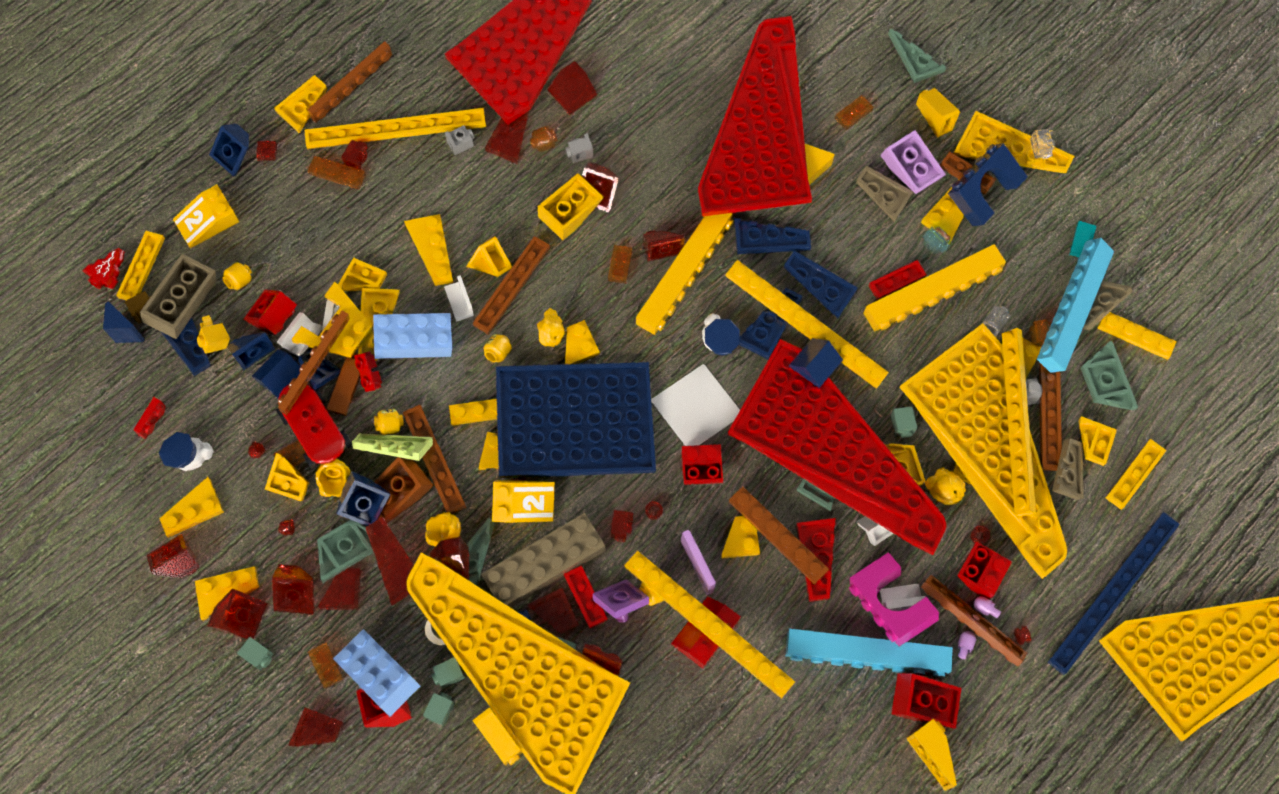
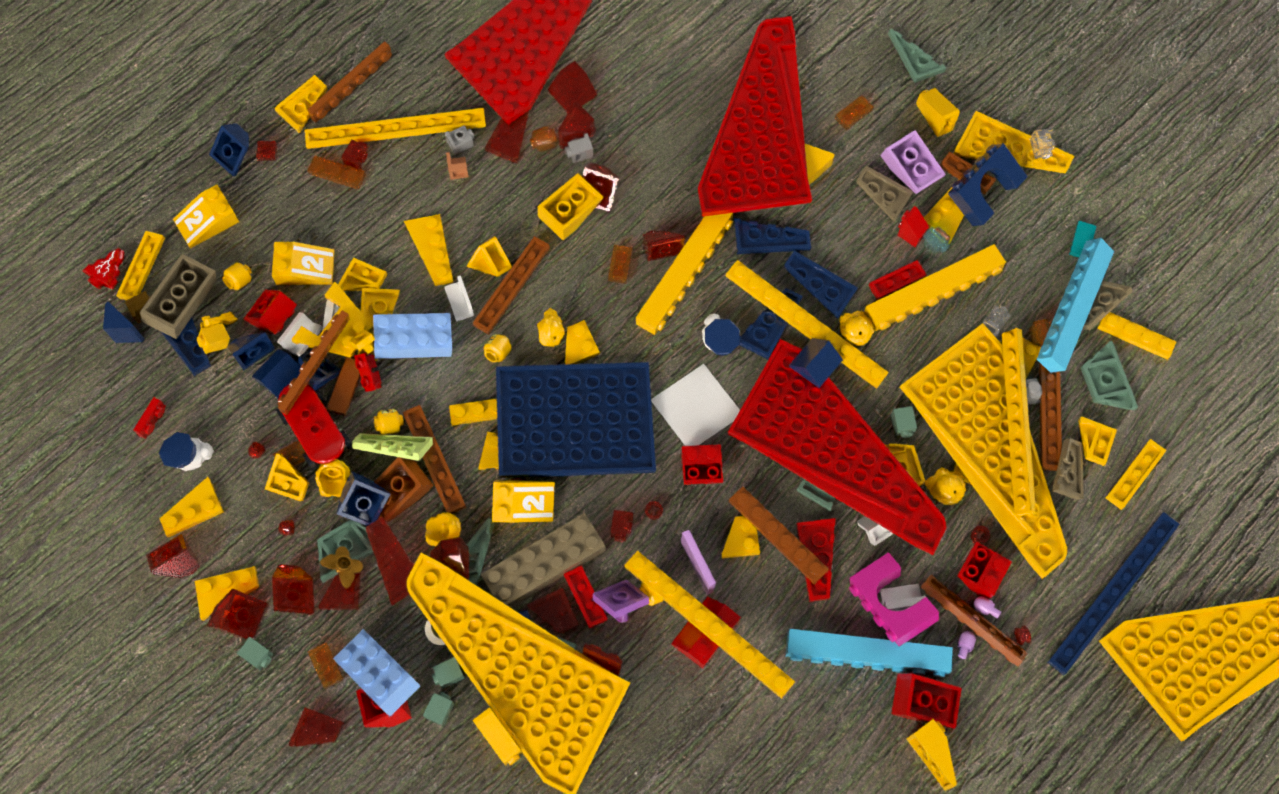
none -> yellow piece [204,312,238,326]
none -> yellow slope [272,242,335,285]
none -> pearl gold animal [320,546,363,589]
none -> yellow tile [349,330,375,354]
none -> nougat panel [446,152,469,180]
none -> clear red slope [558,101,596,150]
none -> yellow hair [839,311,875,346]
none -> red slope [898,206,929,247]

